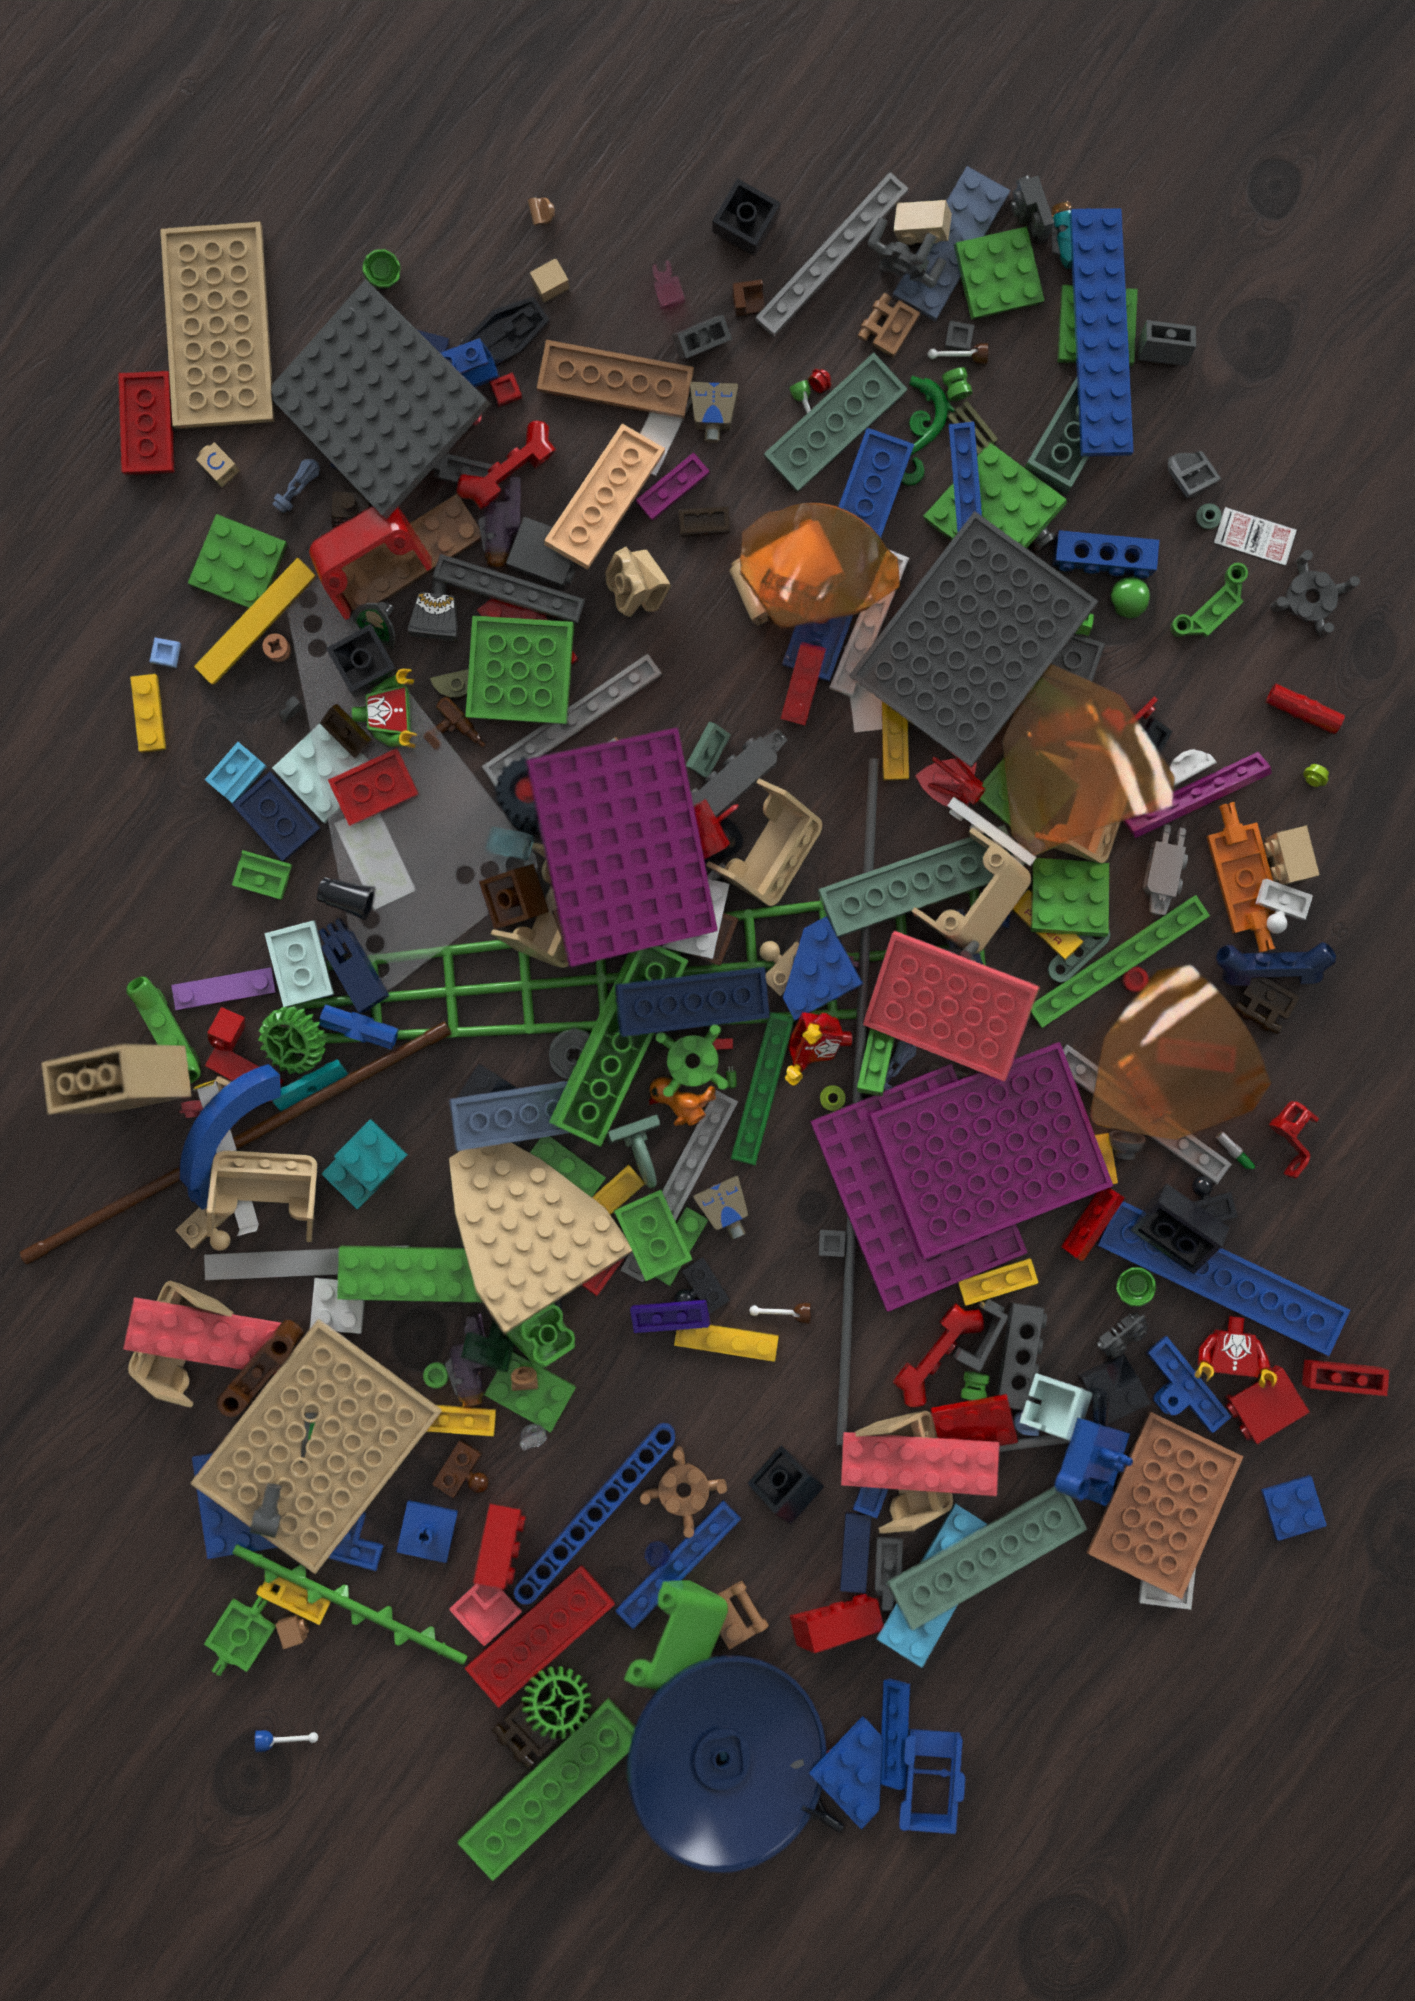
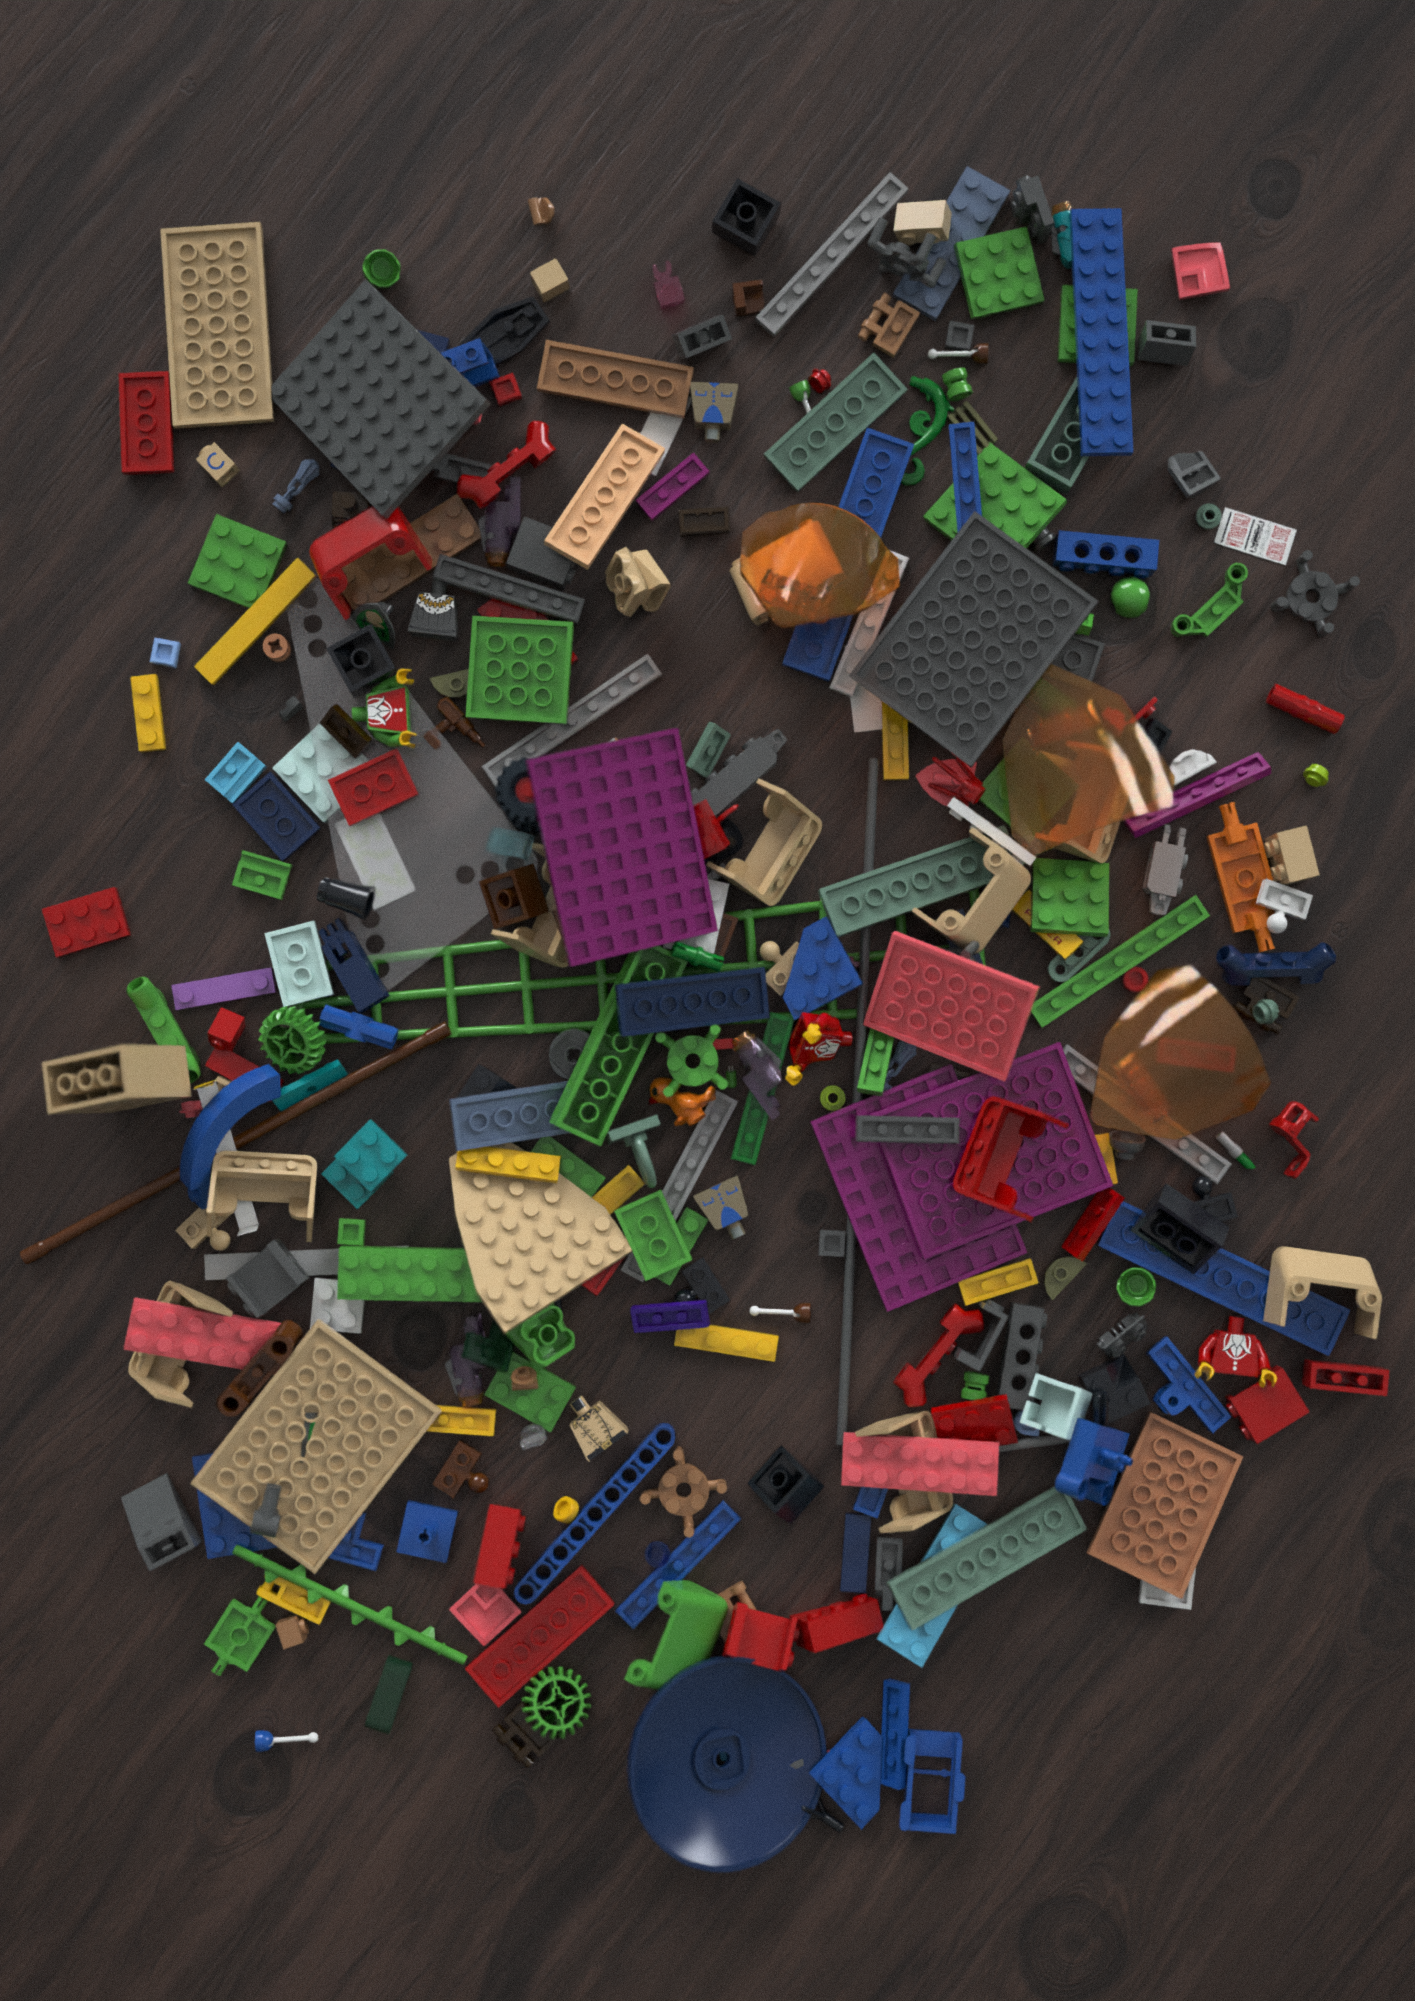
bright green tile [423,1362,449,1389] -> none
bright green plate [458,1698,636,1881] -> none
red brick [781,642,827,725] -> none
blue plate [1261,1475,1327,1541] -> none
none -> red plate [42,887,131,958]
none -> dark grey slope [121,1473,202,1571]
none -> dark grey panel [226,1238,310,1318]
none -> bright green plate [337,1218,366,1246]
none -> clear green beam [364,1655,413,1735]
none -> yellow plate [455,1146,561,1183]
none -> yellow tile [553,1496,579,1524]
none -> tan torso [570,1395,629,1462]
none -> green pin [670,941,724,972]
none -> red panel [722,1602,800,1672]
none -> clear purple plate [731,1030,782,1120]
none -> dark grey tile [855,1115,959,1144]
none -> red windscreen [953,1096,1069,1221]
none -> olive plate [1044,1256,1087,1301]
none -> coral plate [1171,242,1230,300]
none -> sand green plate [1252,999,1279,1024]
none -> tan windscreen [1263,1246,1382,1339]

